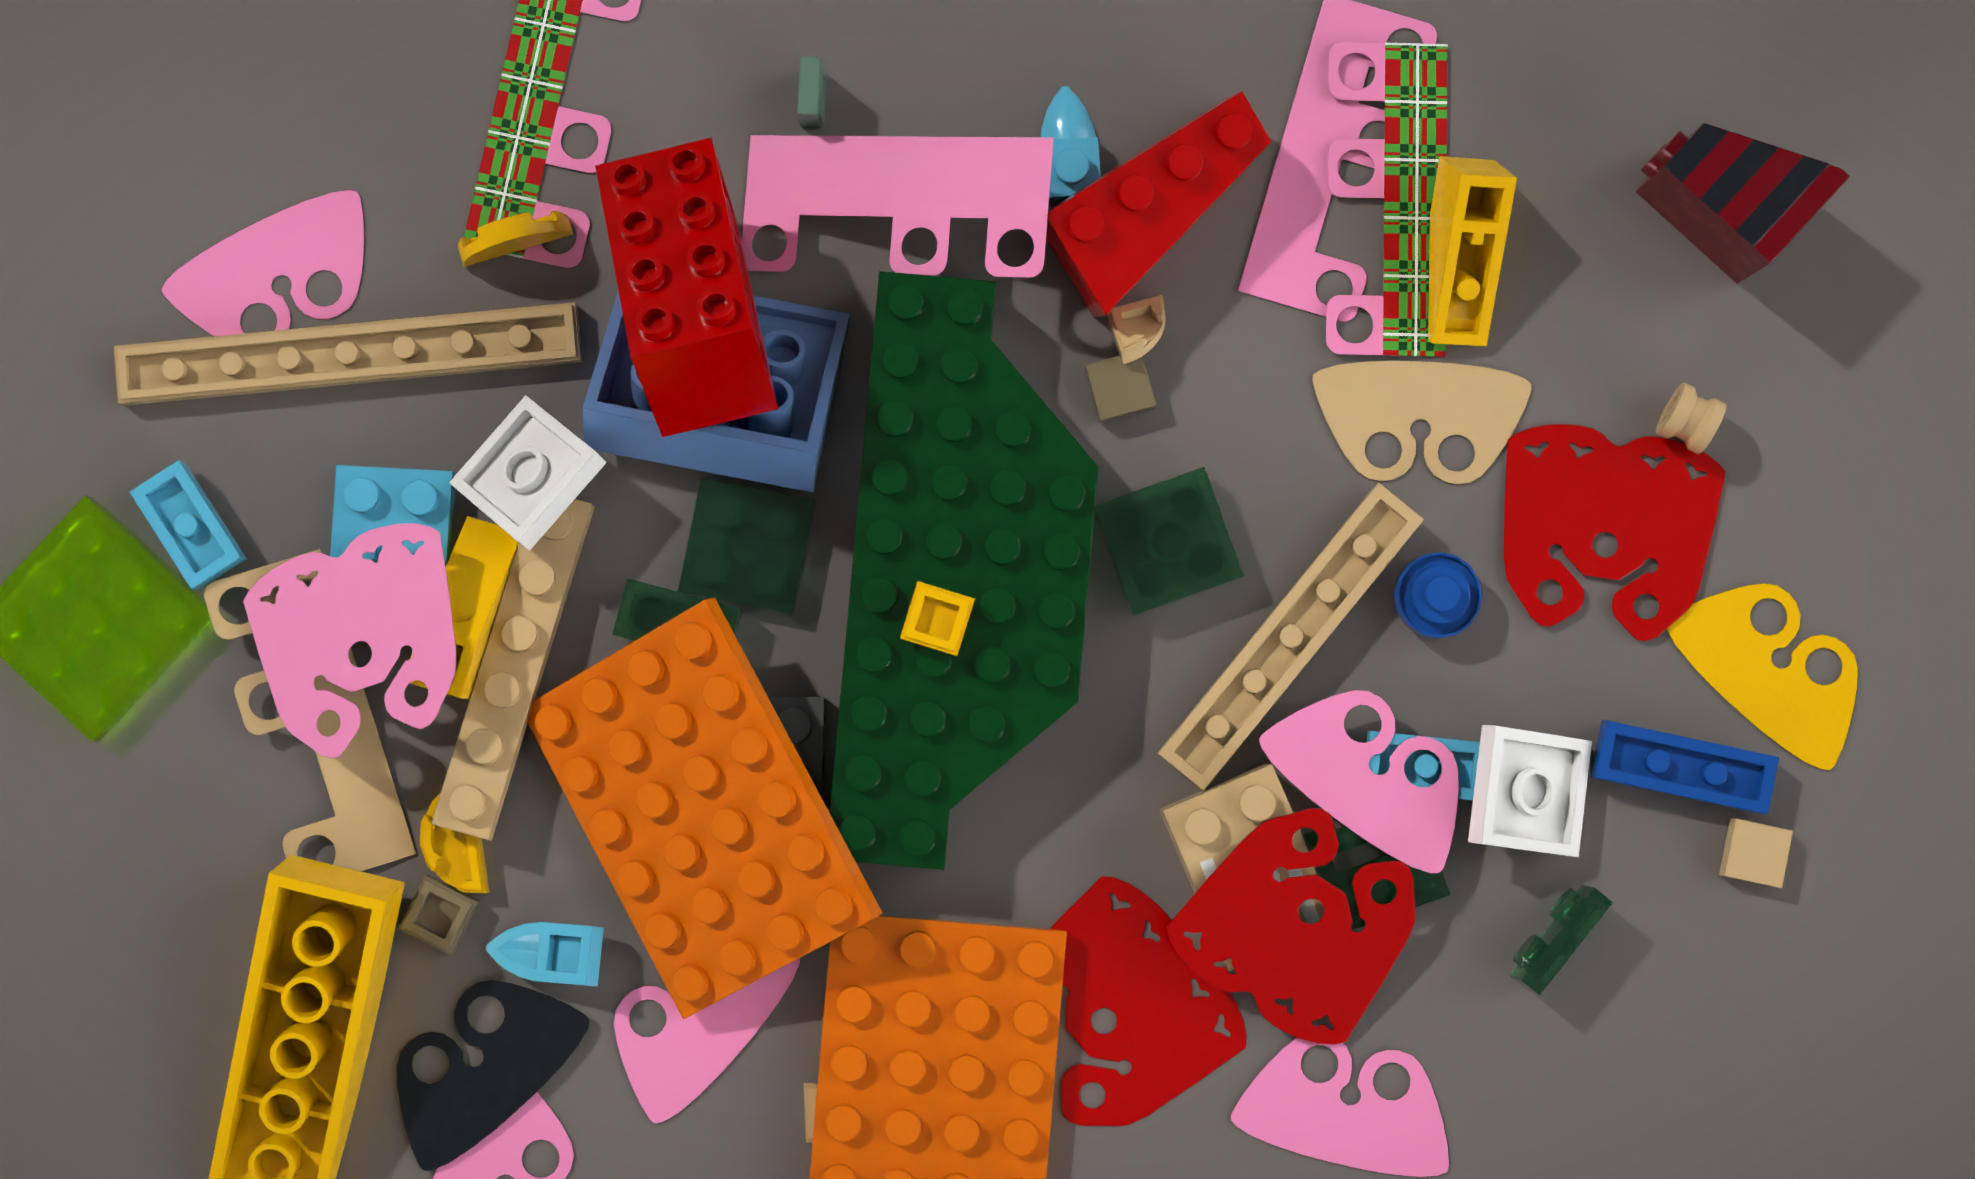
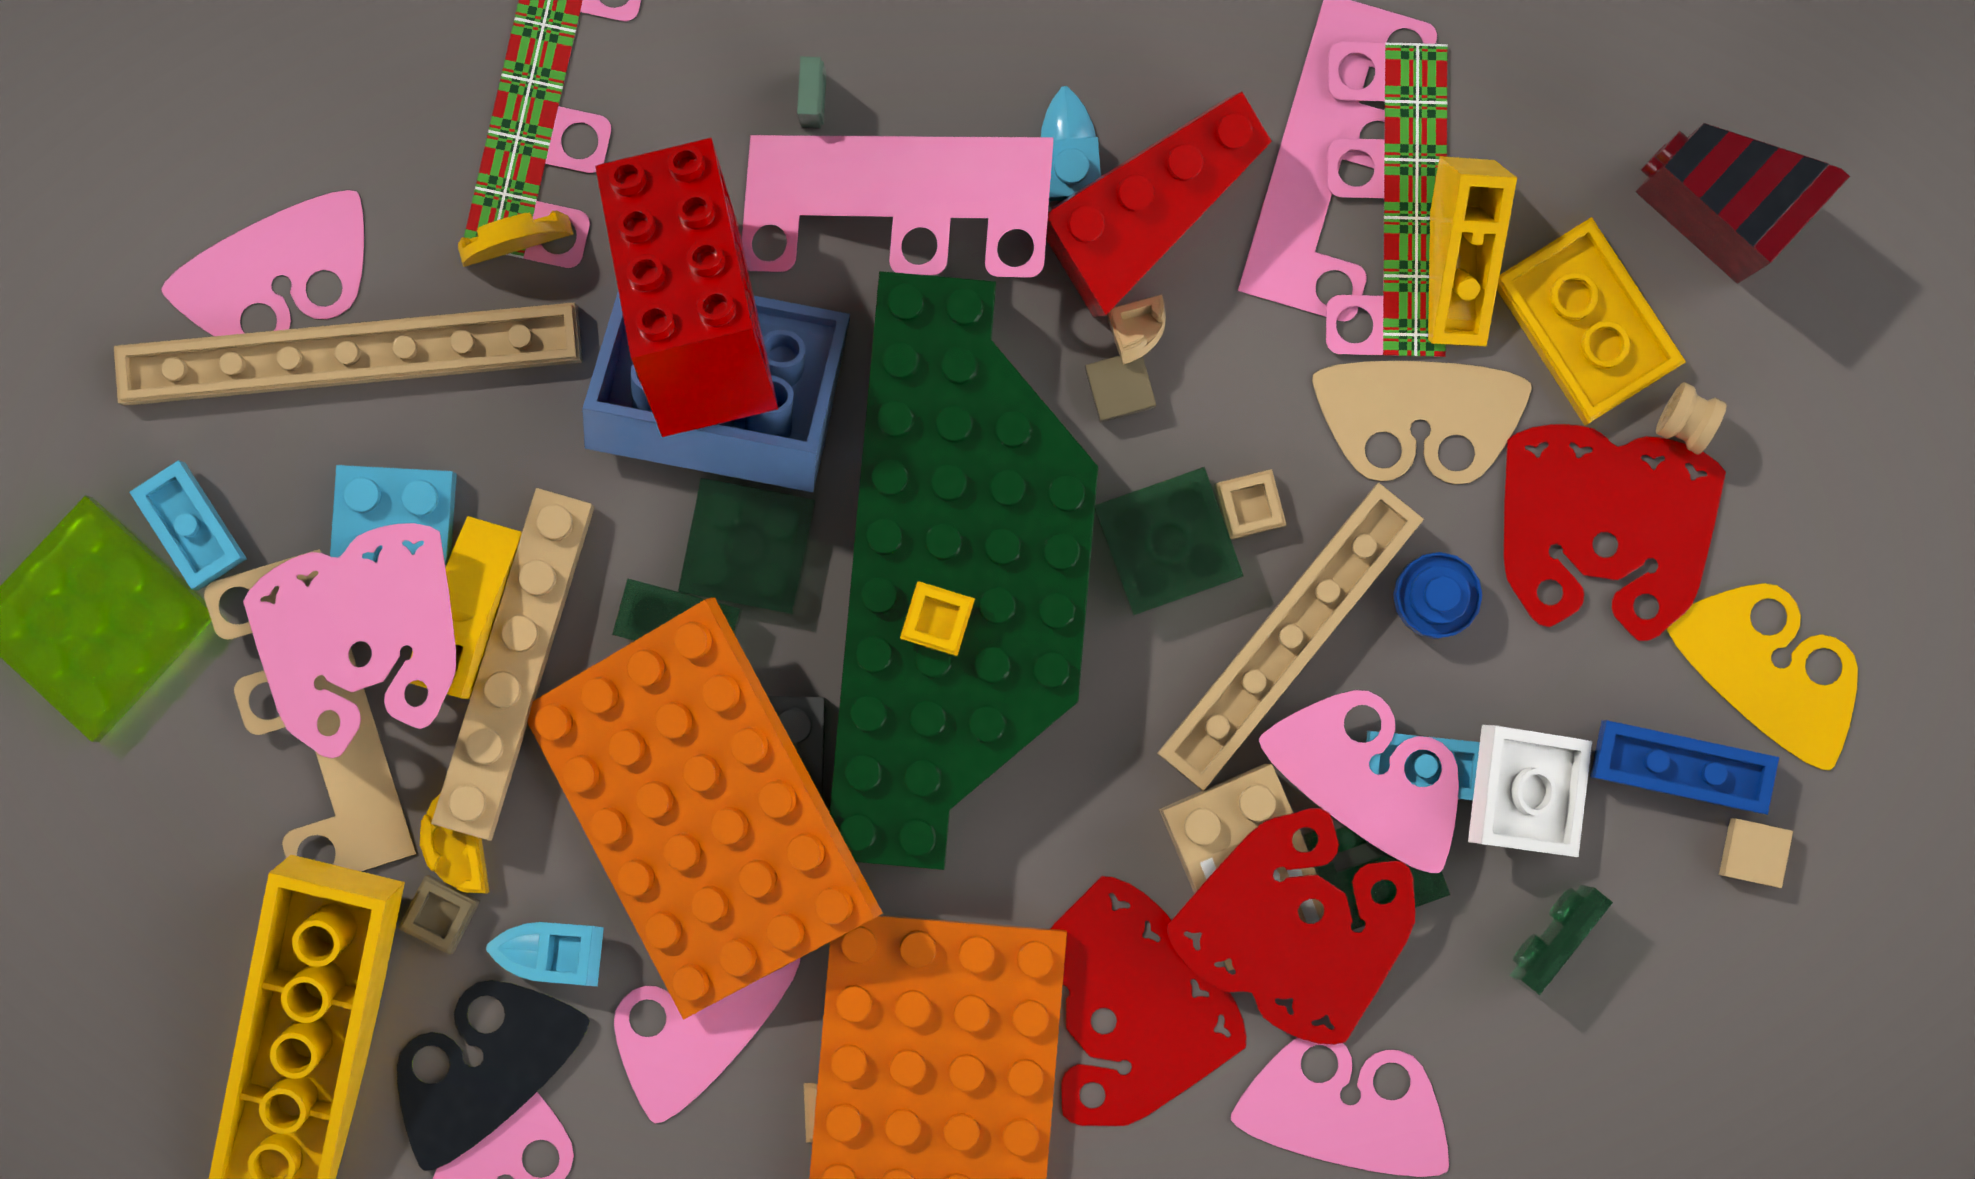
white plate [449,395,607,551] -> none
none -> tan tile [1214,469,1286,541]
none -> yellow tile [1497,217,1686,426]

